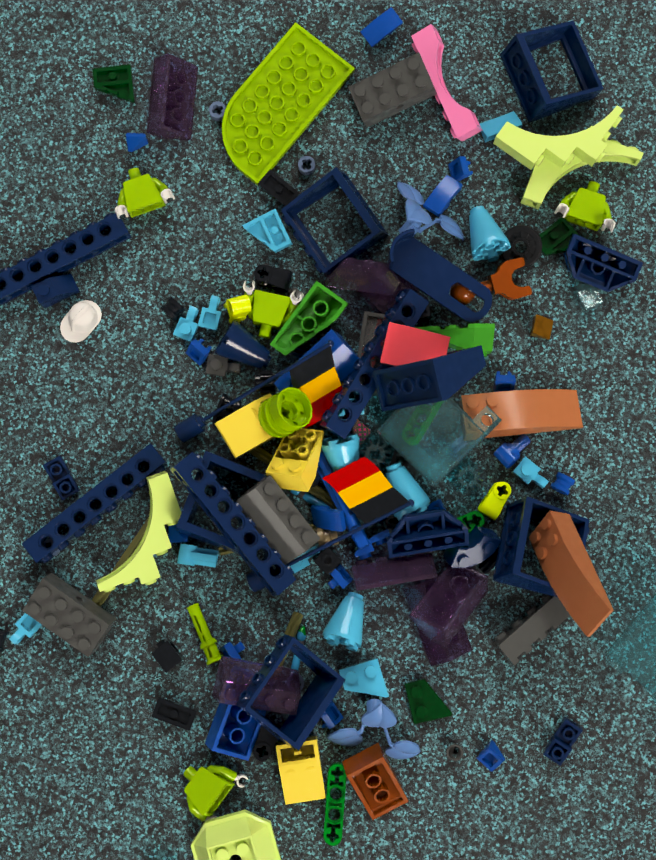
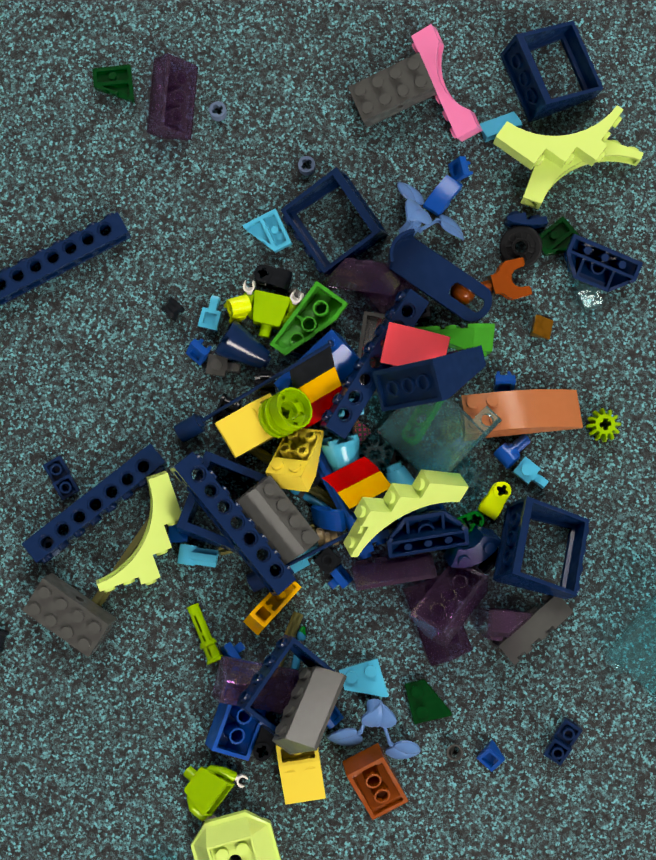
medium azure plate [9,613,42,644] -> none
dark blue slope [31,274,80,309] -> none
white piece [60,300,102,343] -> none
lime torso [115,168,175,219] -> none
blue slope [126,133,148,152] -> none
black brick [151,640,185,673] -> none
black plate [152,697,198,731] -> none
medium azure plate [173,305,199,342] -> none
lime plate [222,22,355,185] -> none
black plate [258,170,300,207] -> none
medium azure cone [322,592,364,652] -> none
green beam [324,762,346,846] -> none
blue slope [360,7,404,47] -> none
medium azure cone [469,206,511,262] -> none
nougat slope [529,510,614,637] -> none
blue wheel [550,472,575,496] -> none
lime torso [554,181,616,233] -> none
none -> yellow slope [243,581,302,635]
none -> slope [272,665,347,755]
none -> yellowish green arch [343,469,469,557]
none -> clear purple slope [477,607,532,641]
none -> dark blue slope [504,211,548,230]
none -> lime gear [586,408,621,442]

